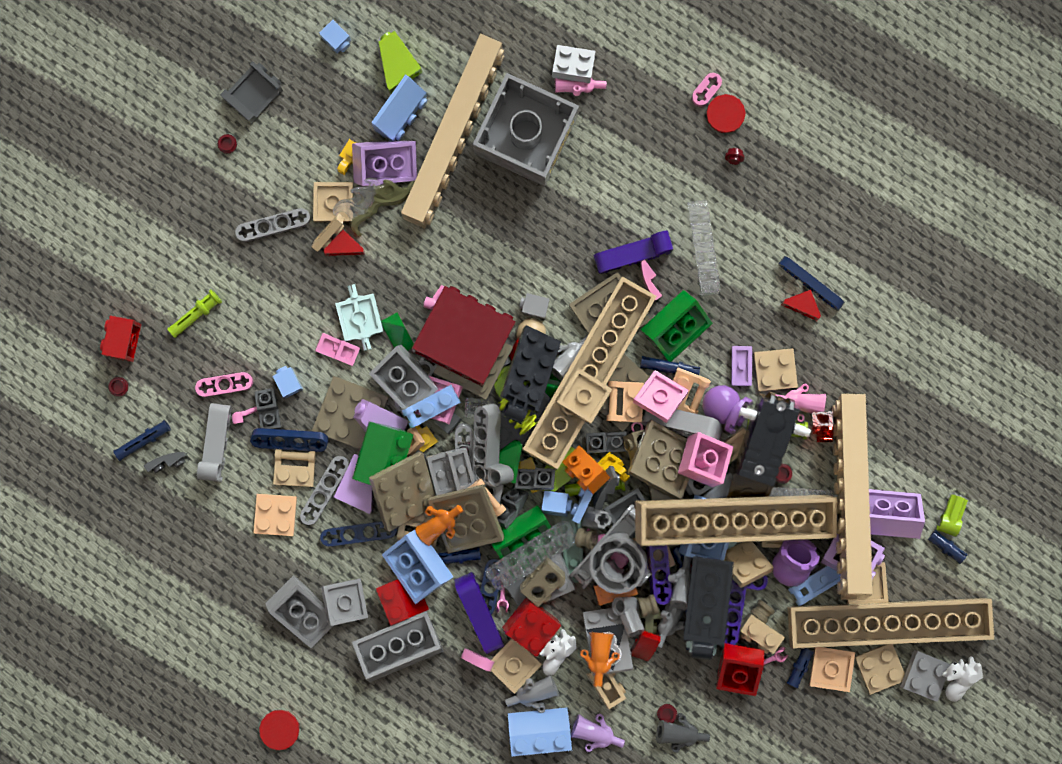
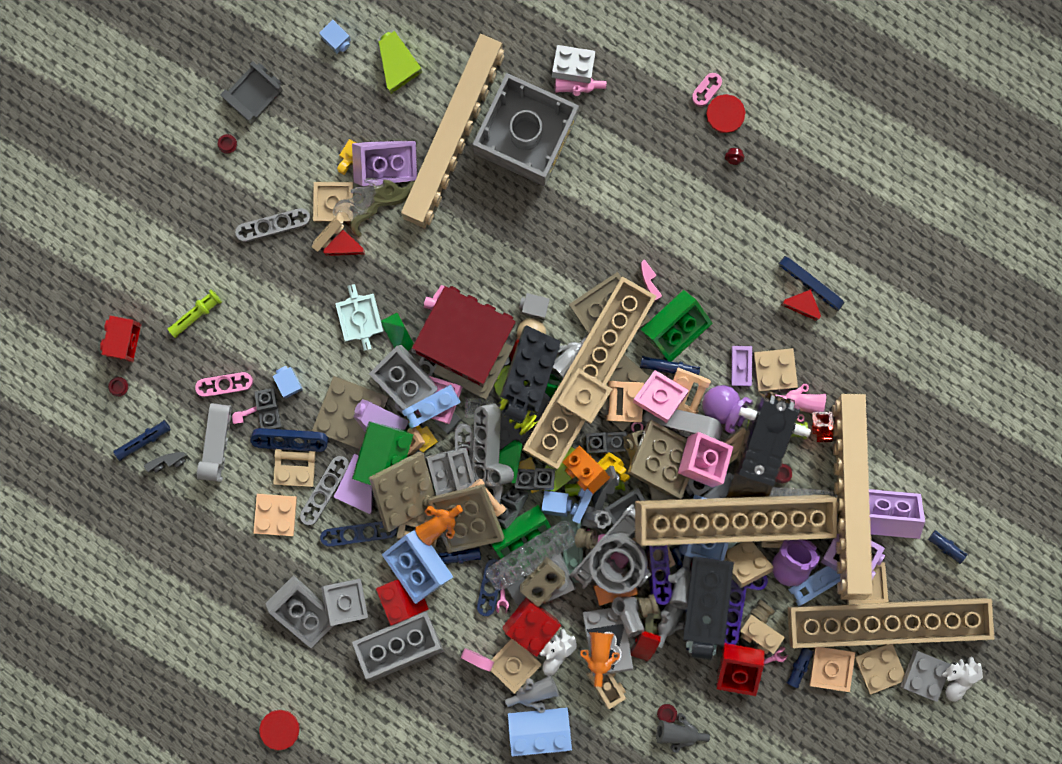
bright pink slope [315,333,360,366] -> none
light blue slope [371,74,428,141] -> none
dark purple beam [454,571,505,654] -> none
lavender piece [571,714,625,752] -> none
dark purple beam [593,230,674,274] -> none
clear beam [686,200,721,297] -> none
lime piece [937,494,968,537] -> none

